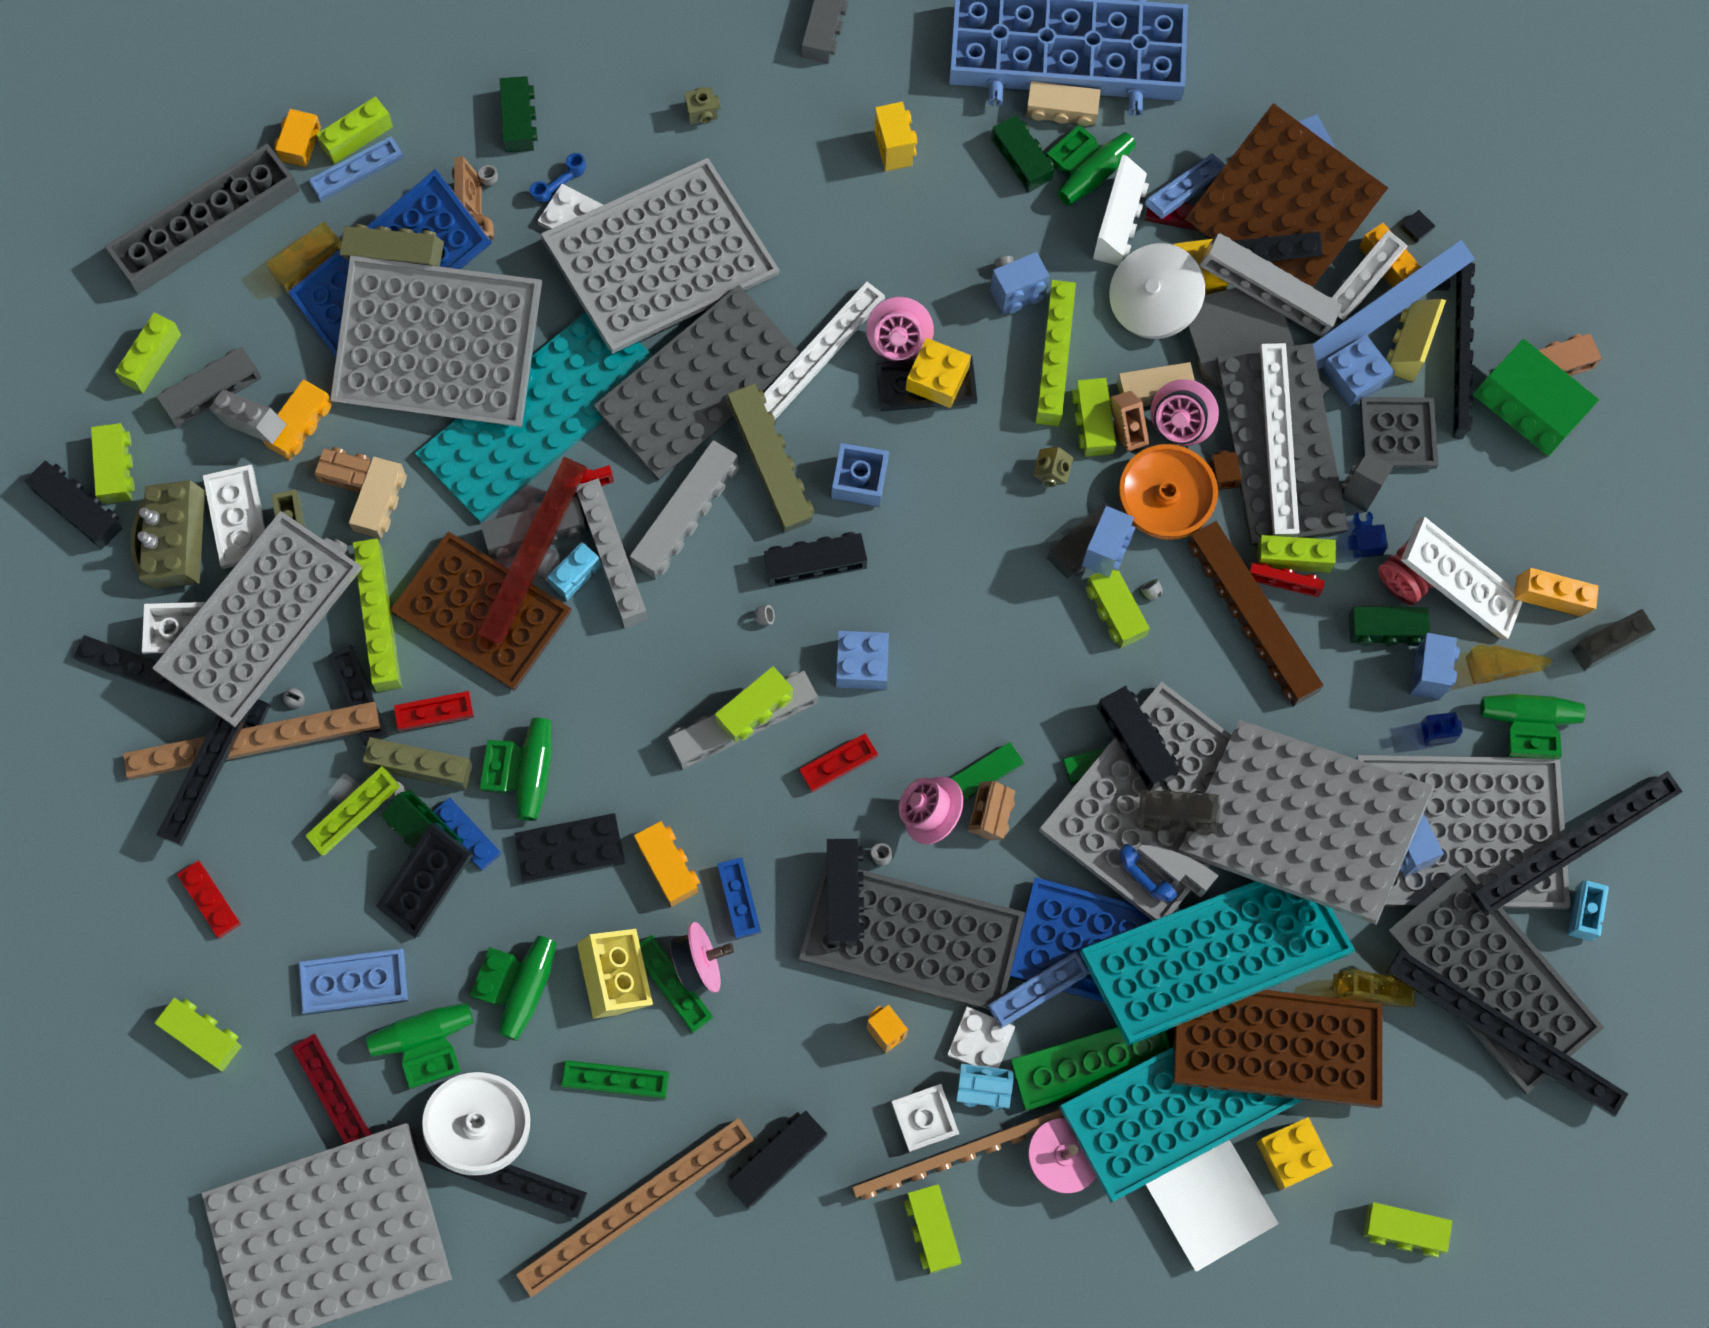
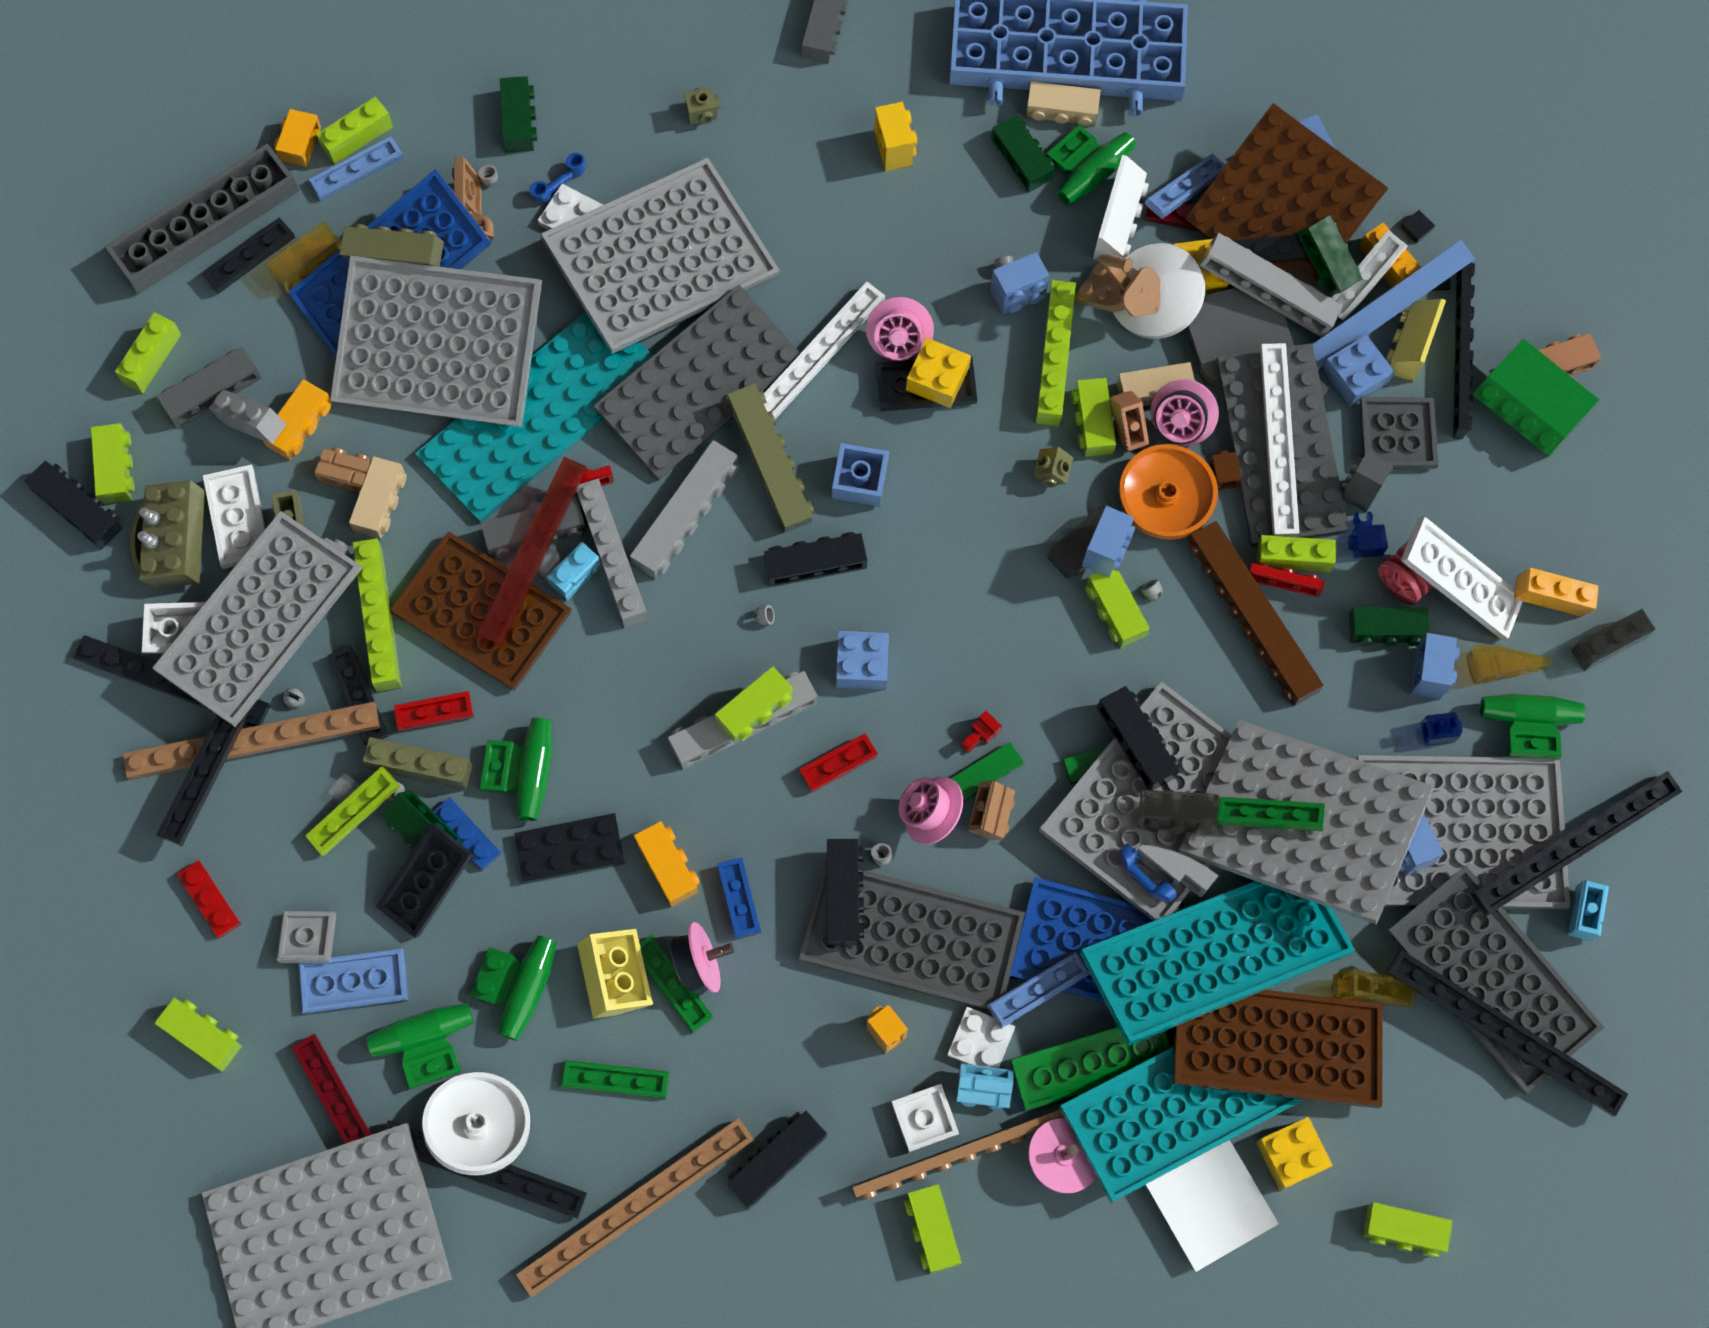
none -> black plate [202,217,296,294]
none -> light grey plate [277,911,337,964]
none -> red piece [962,710,1002,753]
none -> medium nougat plate [1074,254,1161,317]
none -> green plate [1218,797,1325,832]
none -> dark green brick [1296,215,1363,296]

